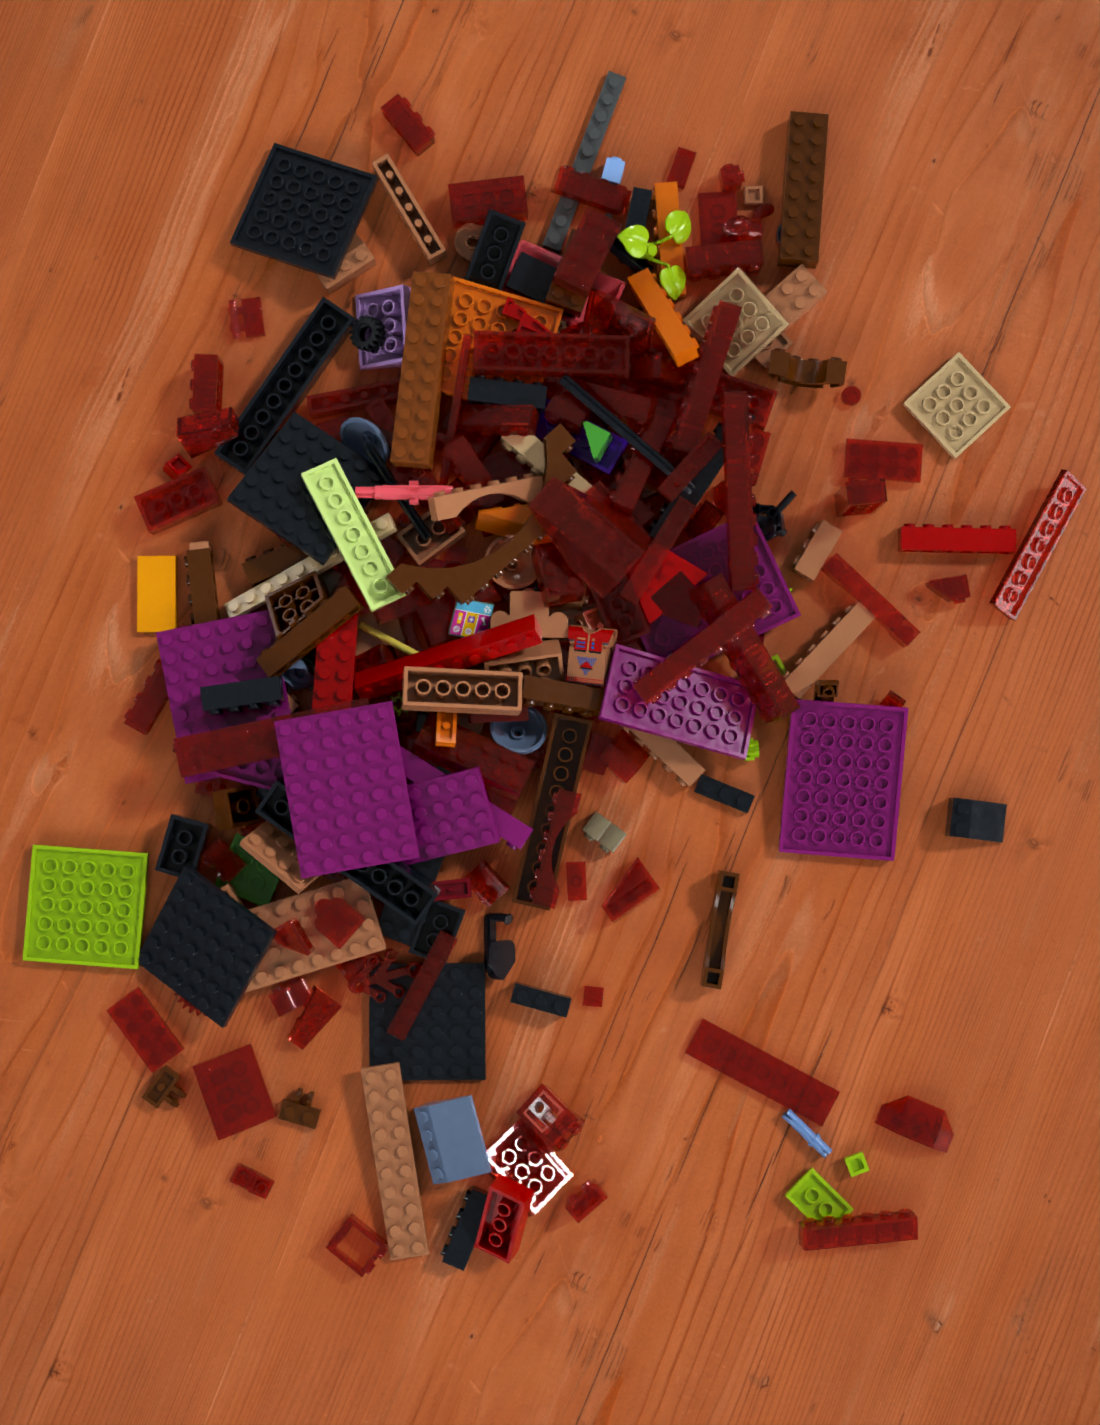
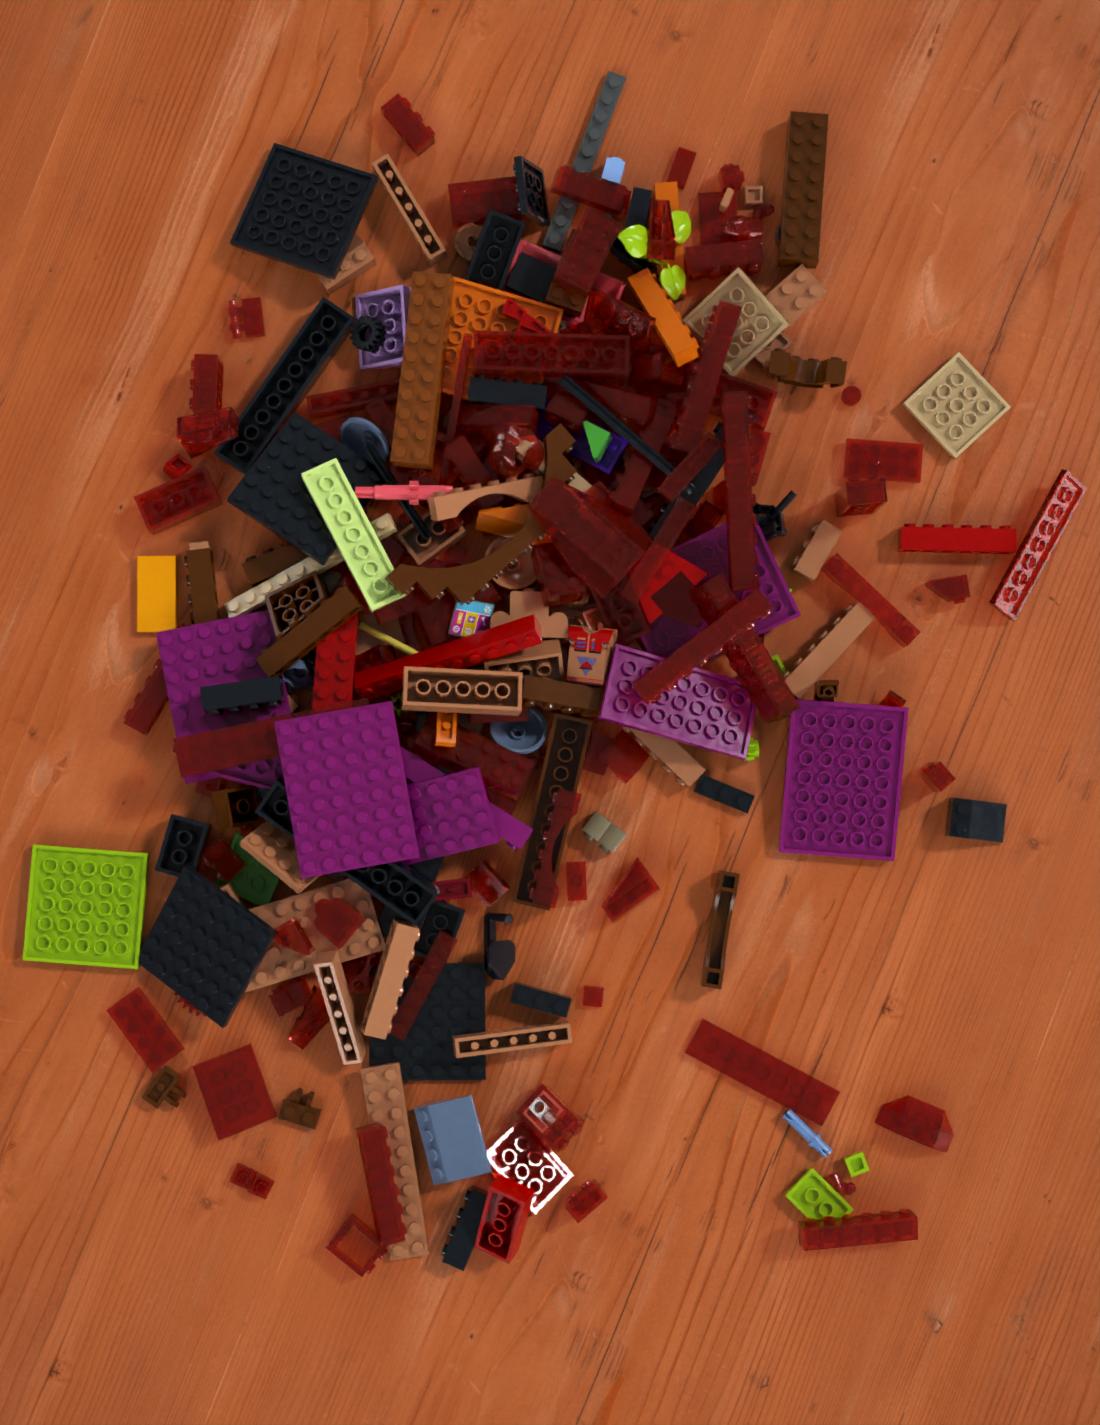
none -> nougat brick [313,950,366,1065]
none -> clear red brick [356,1122,407,1247]
none -> nougat brick [360,918,420,1040]
none -> nougat brick [452,1021,572,1058]
none -> clear red piece [483,424,544,477]
none -> black plate [513,156,550,227]
none -> clear red slope [646,199,676,261]
none -> nougat tile [719,188,734,213]
none -> clear red arm [828,1172,856,1195]
none -> clear red brick [919,761,955,792]

